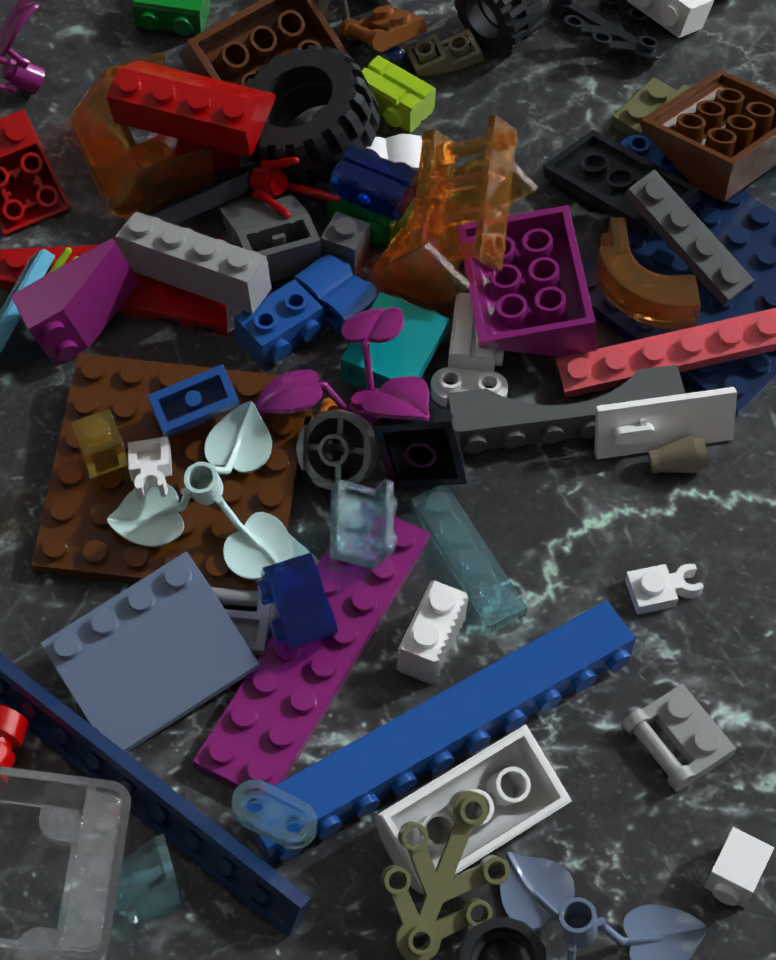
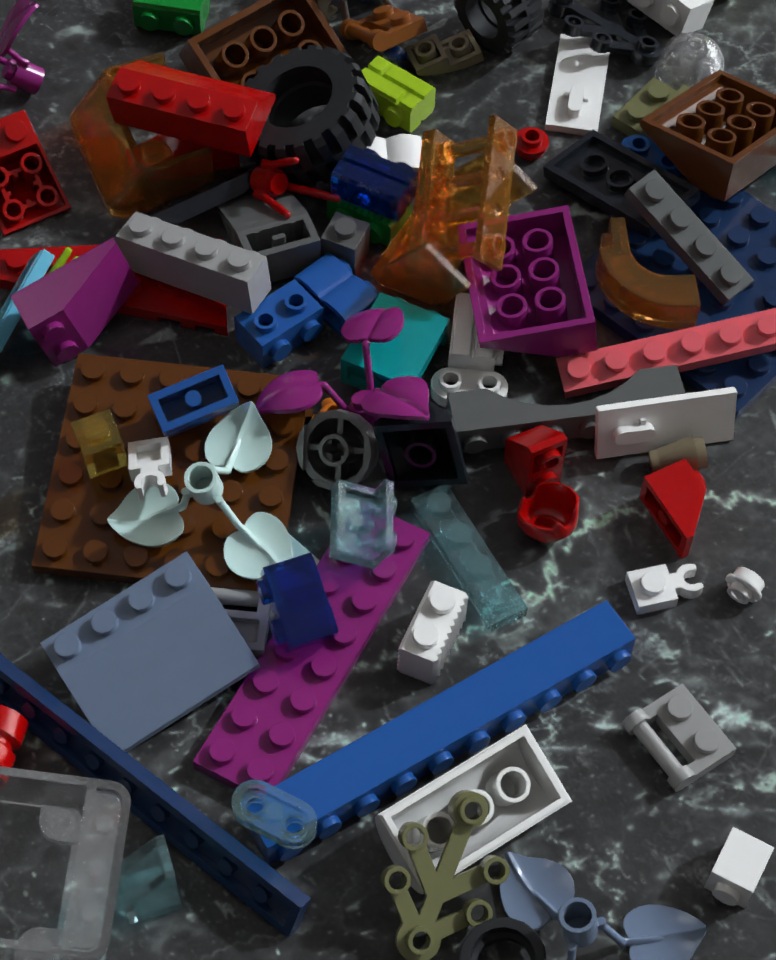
none -> red slope [503,425,568,496]
none -> red plate [513,127,549,161]
none -> red hair [517,482,580,544]
none -> white piece [544,34,610,136]
none -> red slope [639,458,707,559]
none -> clear cylinder [654,32,725,90]
none -> white plate [725,567,765,604]

